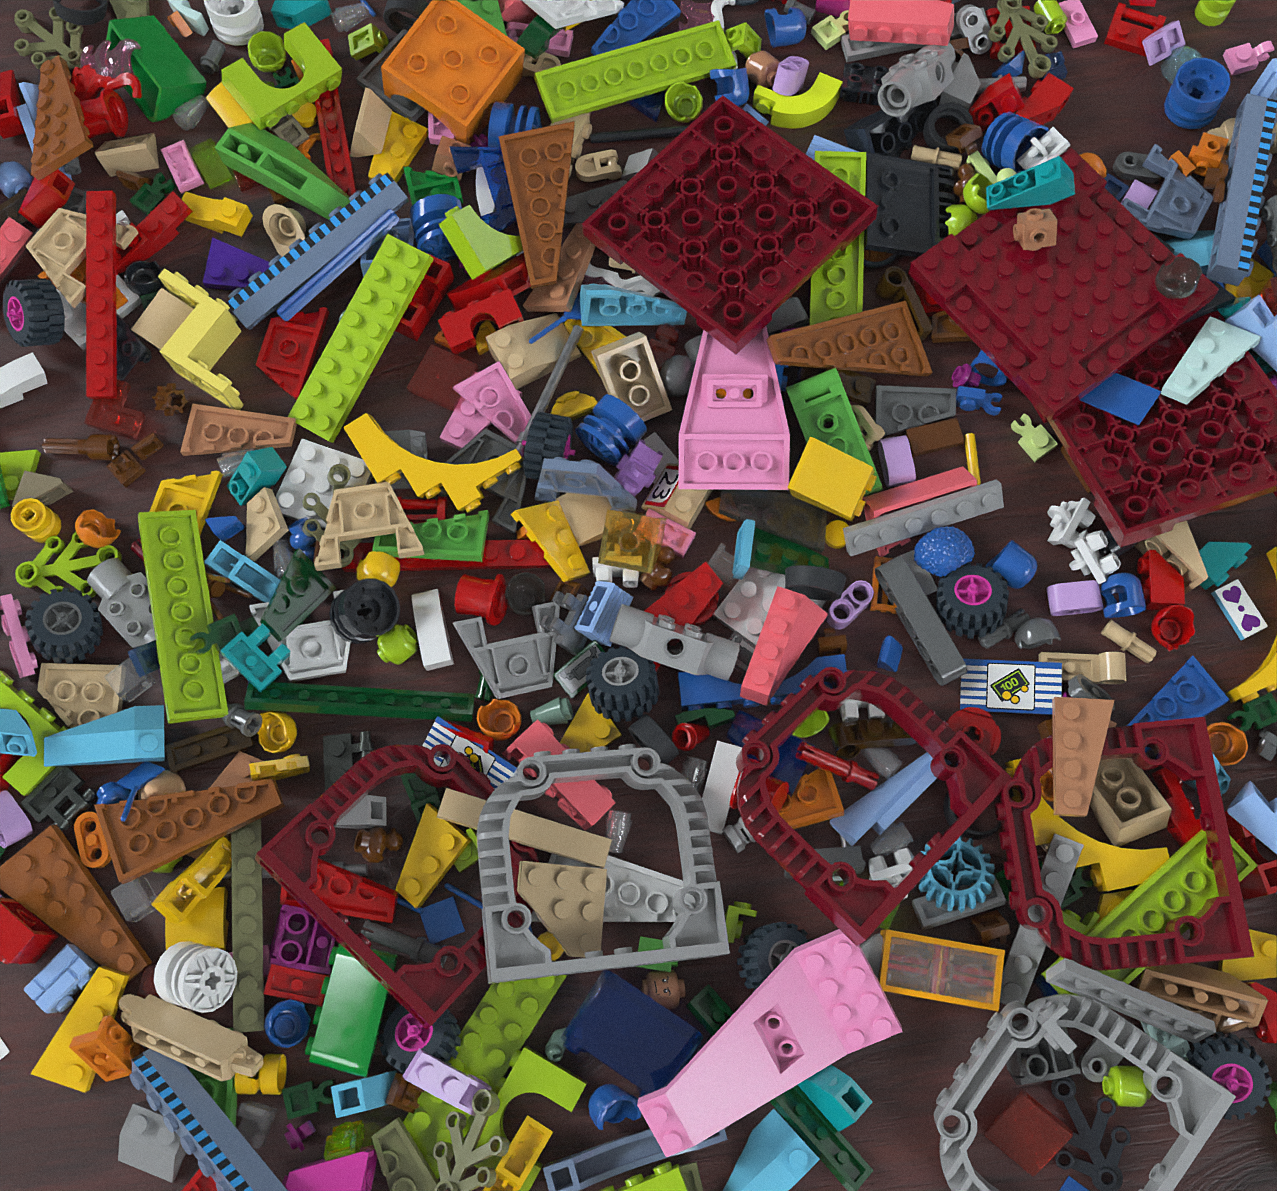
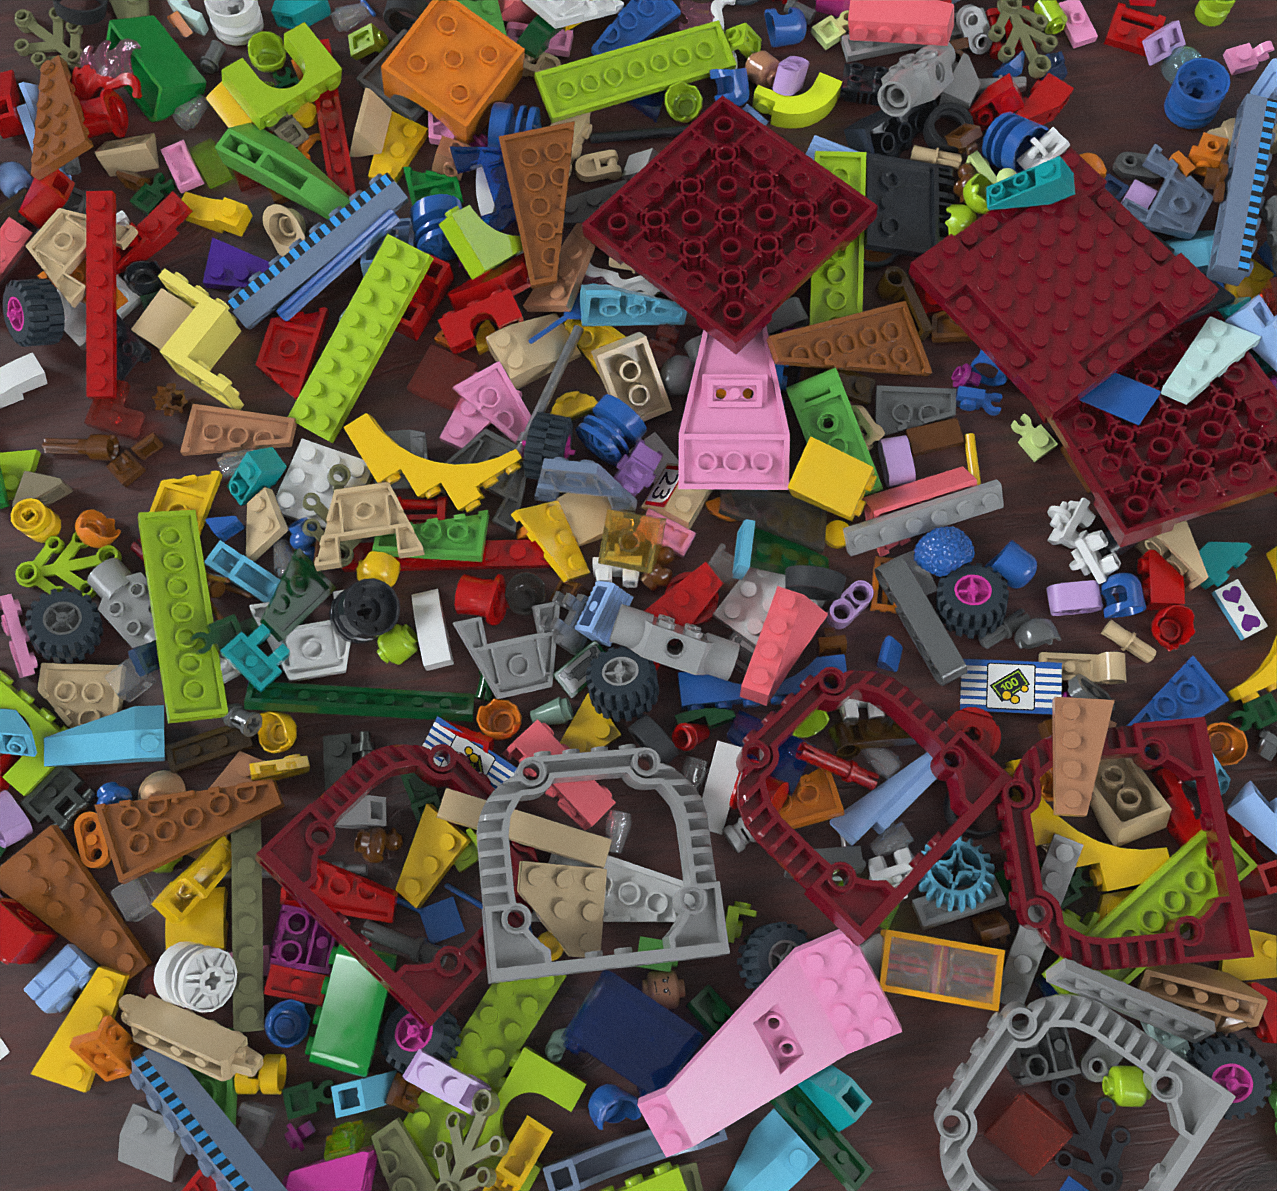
blue piece [116,762,165,822] -> none
nougat brick [1013,208,1057,251] -> none
light grey bracket [1036,999,1077,1054] -> none
clear smoke hair [1155,257,1202,299] -> none

